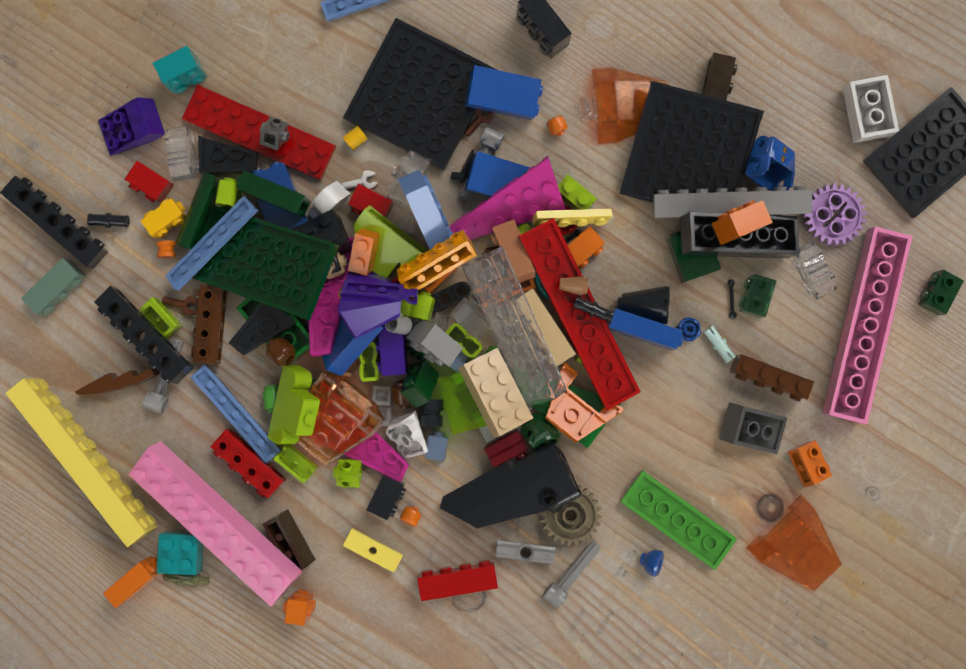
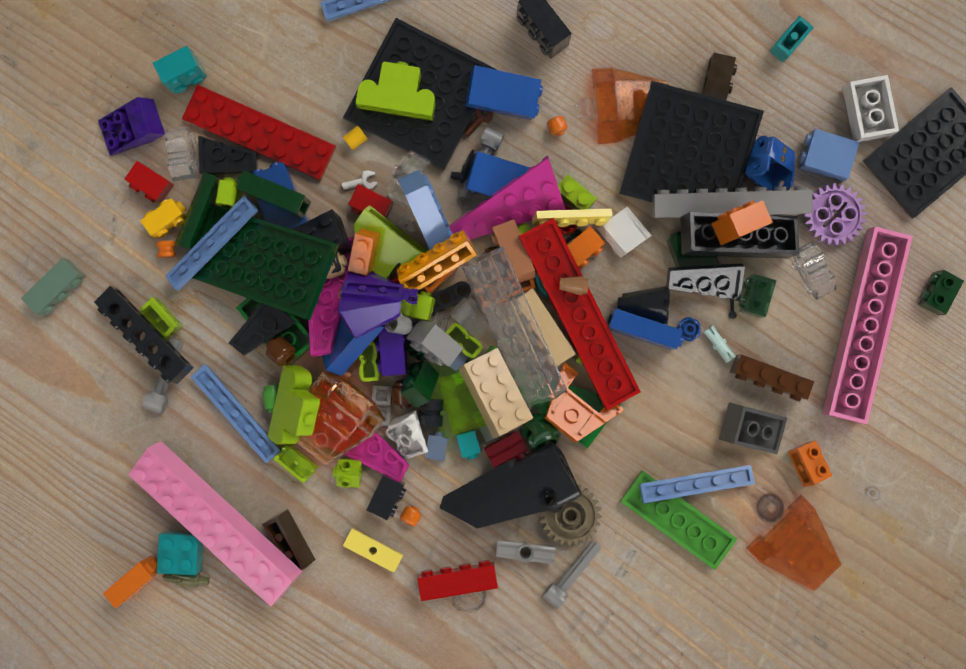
black brick [0,176,108,269] -> none
light yellow brick [5,378,158,548] -> none
reddish brown slope [75,368,160,395] -> none
black pin [87,213,130,228] -> none
copper bar [162,296,199,315] -> none
reddish brown brick [191,285,227,364] -> none
red brick [210,428,287,498] -> none
flat silver brick [259,117,290,150] -> none
orange brick [283,589,316,626] -> none
white brick [308,181,351,218] -> none
black pin [572,296,614,323] -> none
blue brick [640,550,664,577] -> none
none -> lime brick [356,62,436,121]
none -> teal brick [456,430,481,460]
none -> white slope [597,207,652,258]
none -> medium blue plate [638,465,755,504]
none -> wing [666,263,745,301]
none -> teal brick [769,16,814,63]
none -> medium blue brick [798,129,859,182]

